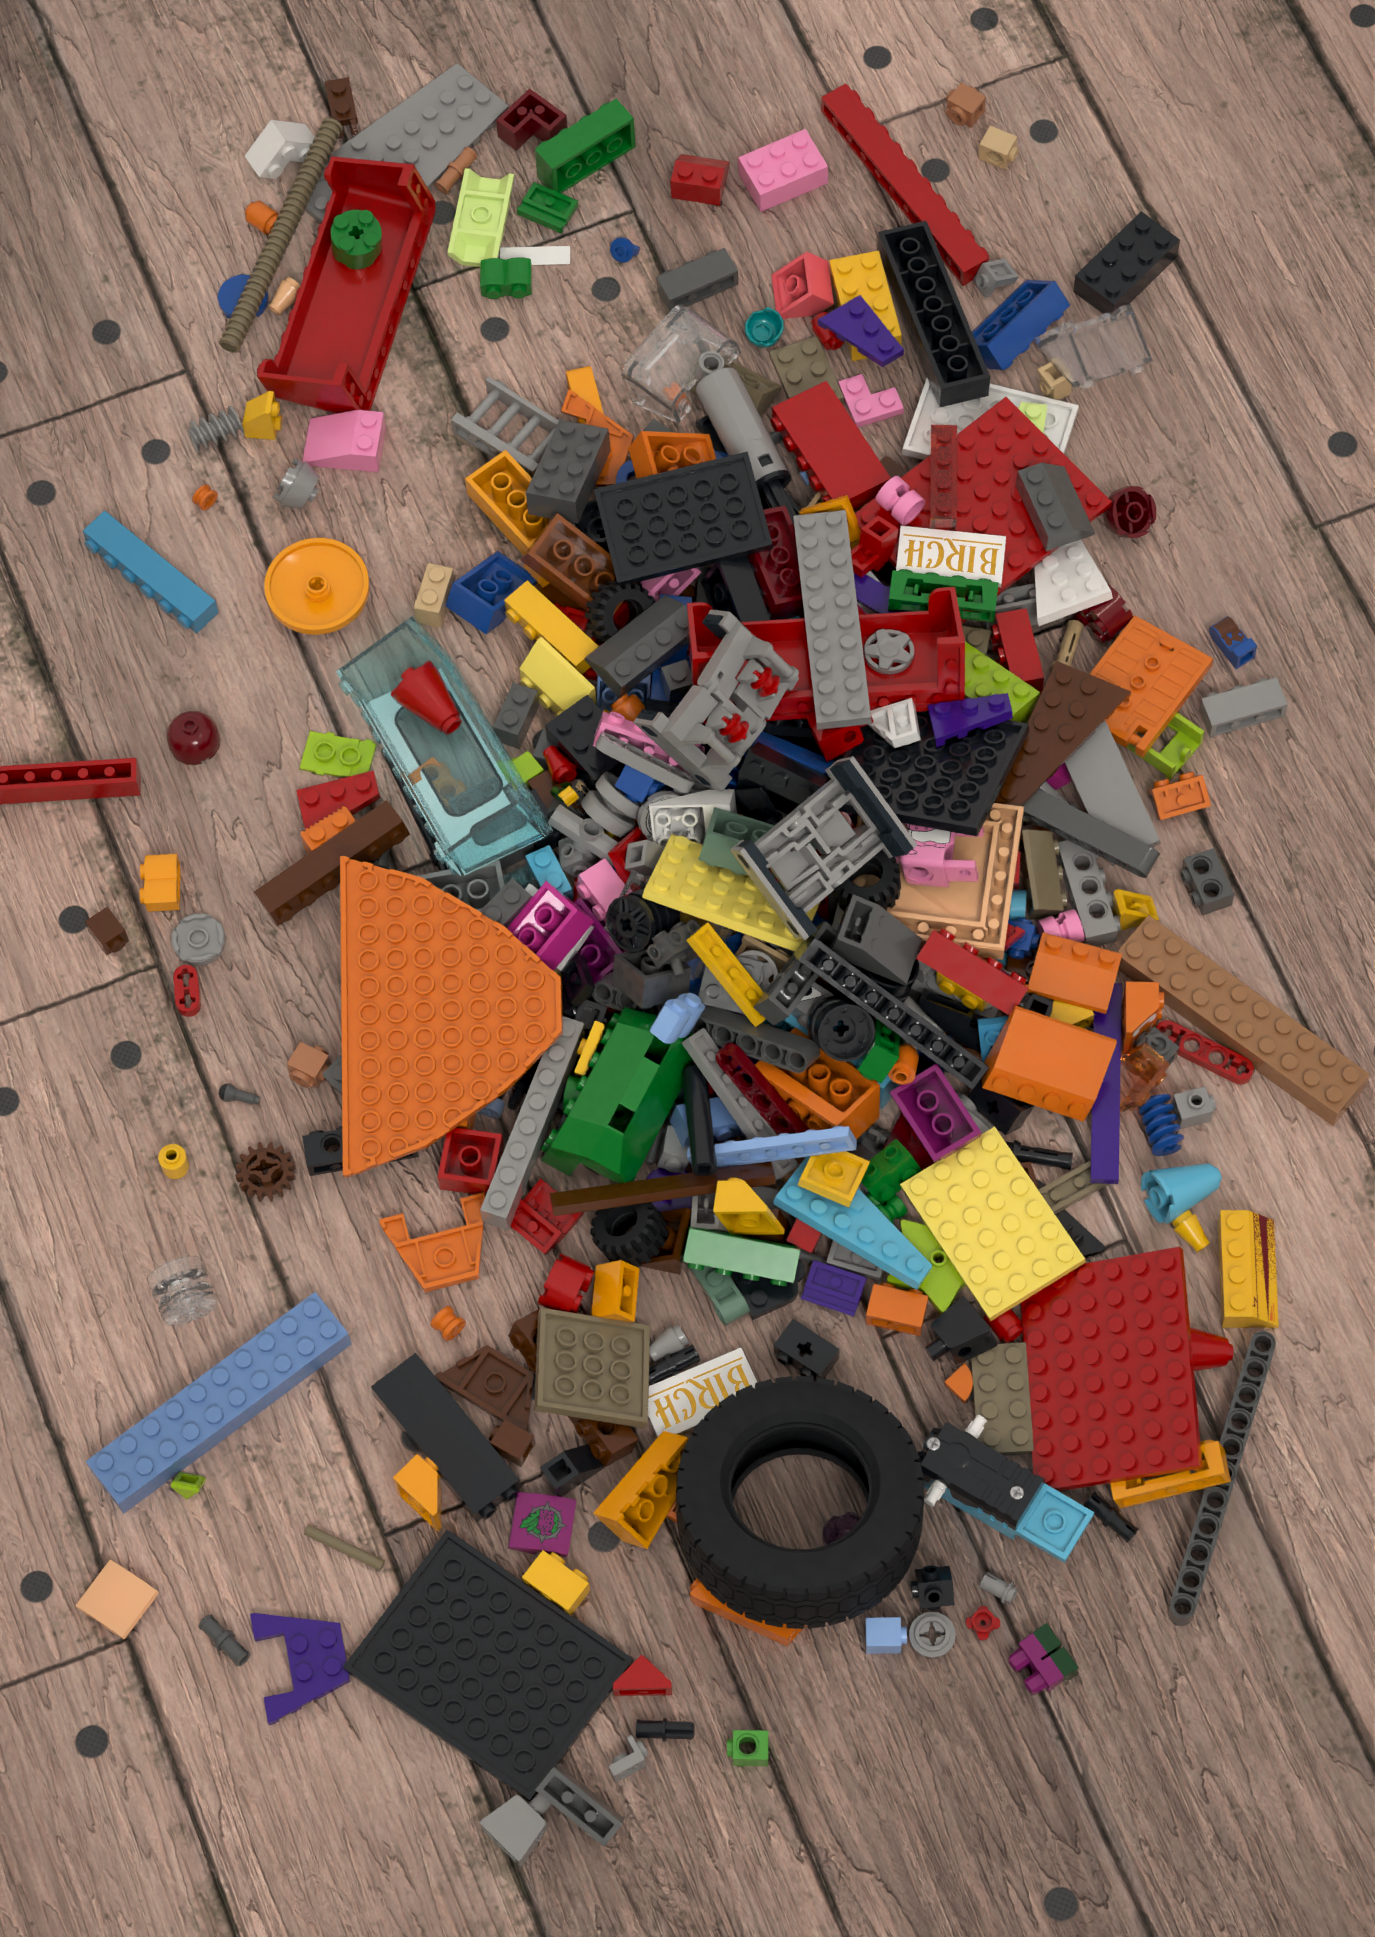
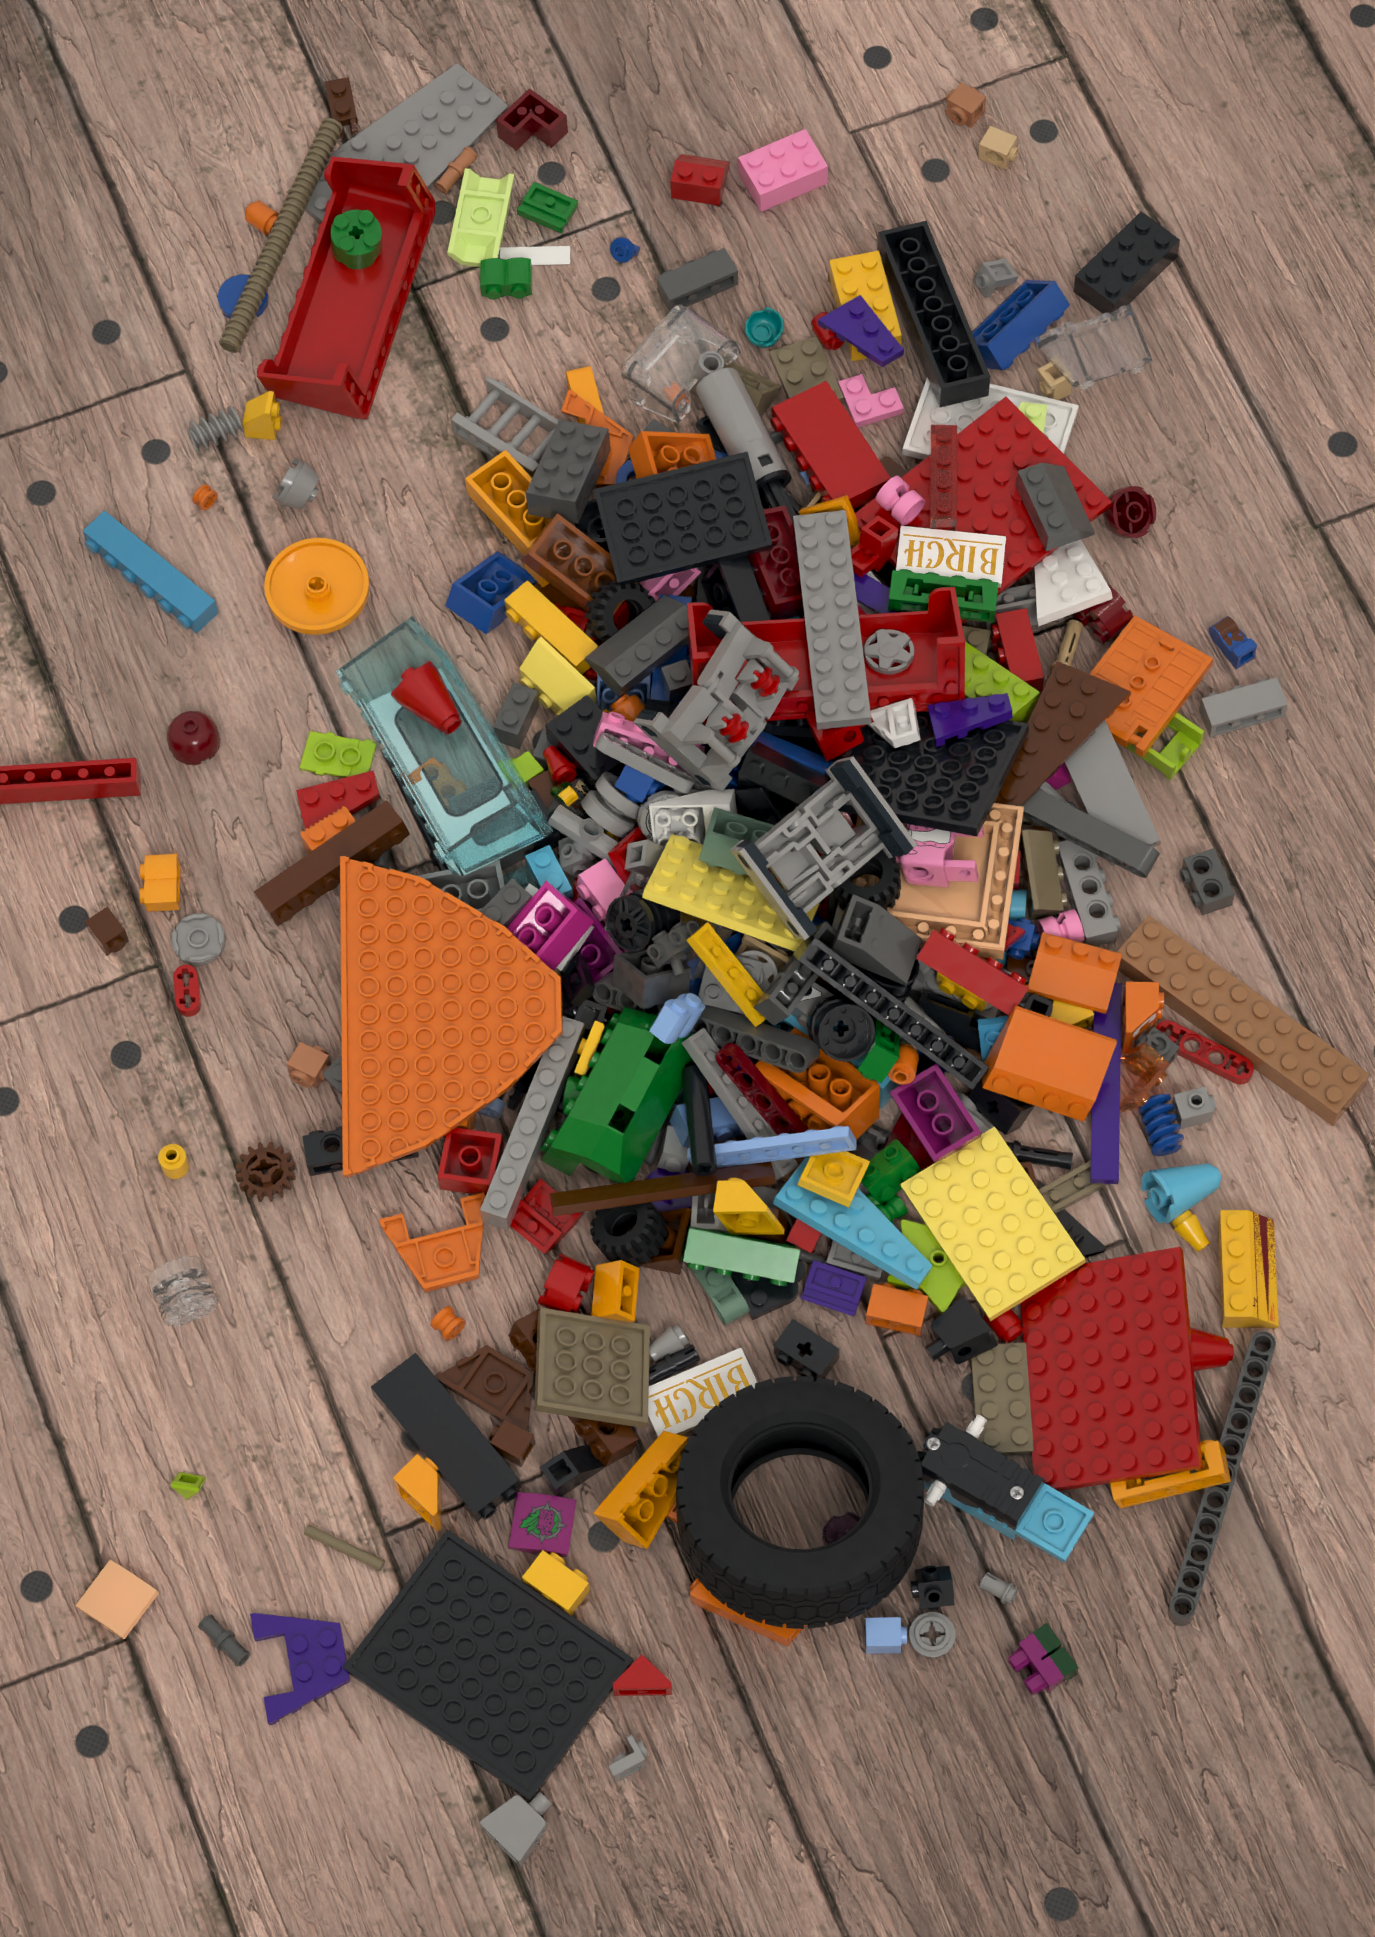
medium blue brick [86,1292,352,1514] -> none
dark grey piece [218,1083,261,1105] -> none
white brick [245,120,315,179] -> none
light nougat cone [268,277,301,316] -> none
bright pink slope [302,410,386,472] -> none
tan brick [414,563,455,628] -> none
green brick [535,98,636,193] -> none
dark grey brick [535,1762,624,1846] -> none
black axle [636,1718,695,1742] -> none
bright green brick [727,1730,769,1766] -> none
coral slope [771,251,834,319] -> none
red brick [821,83,989,286] -> none
orange tile [944,1363,973,1404] -> none
red plate [966,1606,1000,1641] -> none
black pin [1083,1492,1139,1543] -> none
yellow slope [1111,889,1159,931] -> none
orange bracket [1147,771,1211,820] -> none

